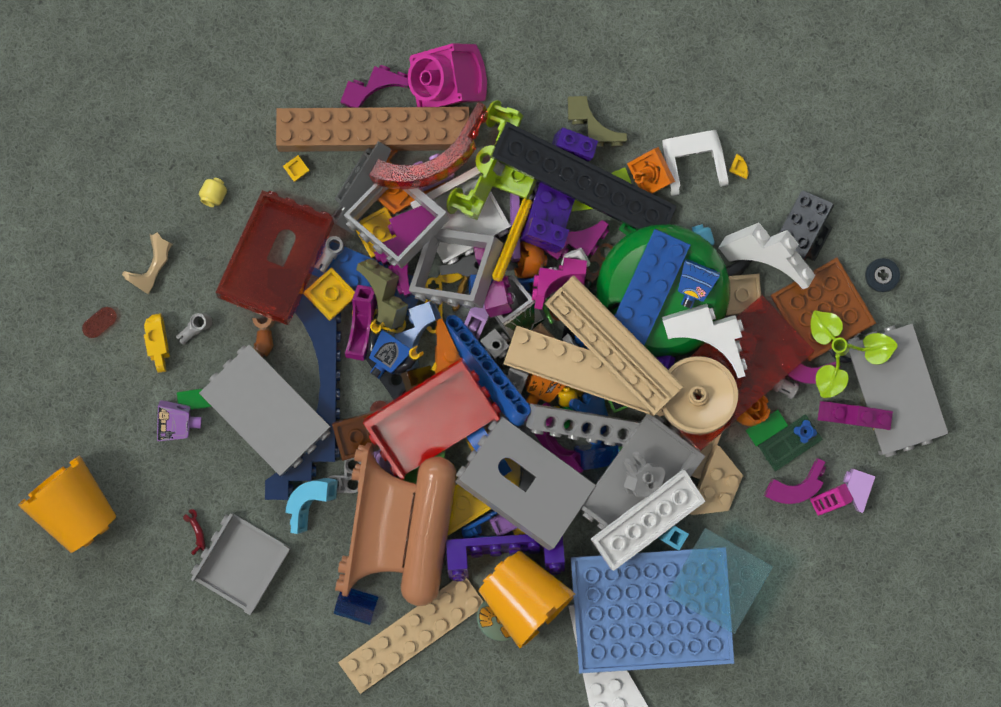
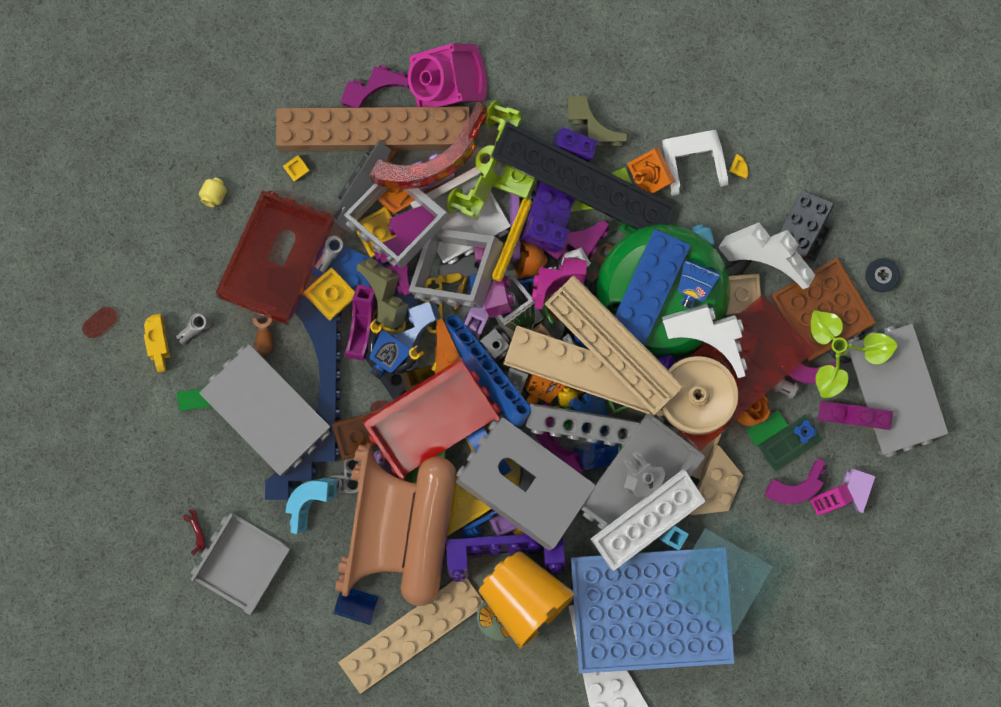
light orange cone [18,456,116,553] -> none
tan animal [122,232,172,295] -> none
medium lavender torso [157,400,202,441] -> none

